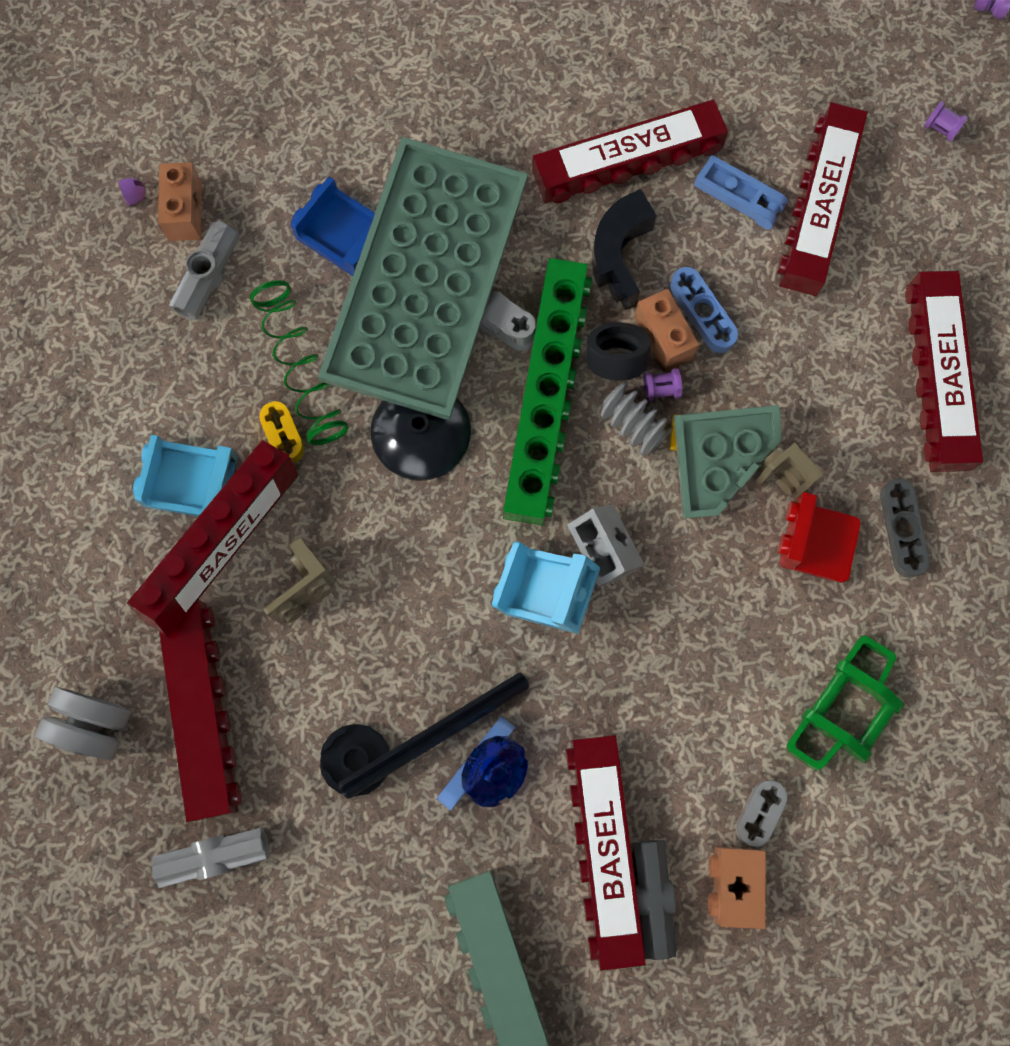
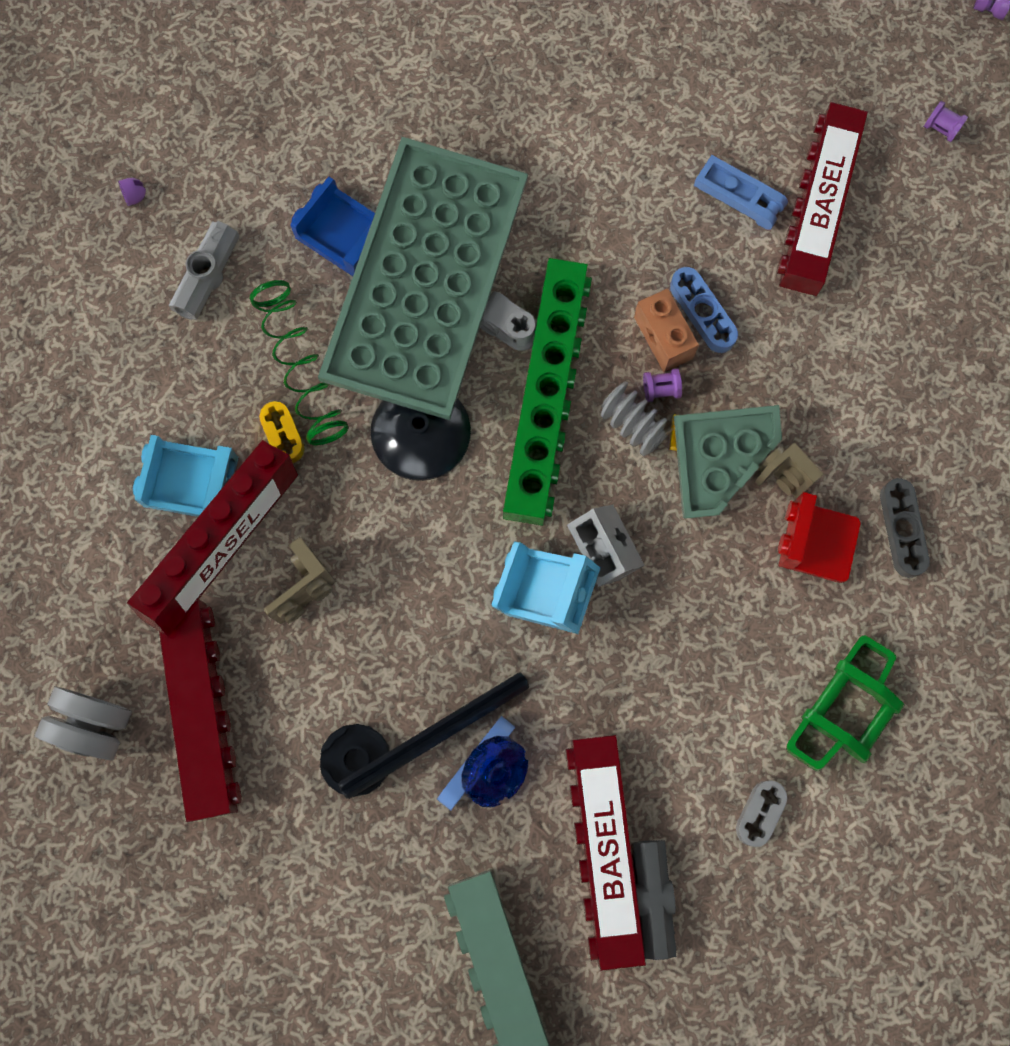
light grey piece [152,827,269,888] -> none
nougat brick [158,162,202,241] -> none
dark red brick [532,99,728,204] -> none
black tyre [587,322,651,381] -> none
black arch [592,189,656,310] -> none
nougat brick [708,847,766,929] -> none
dark red brick [905,270,983,472] -> none

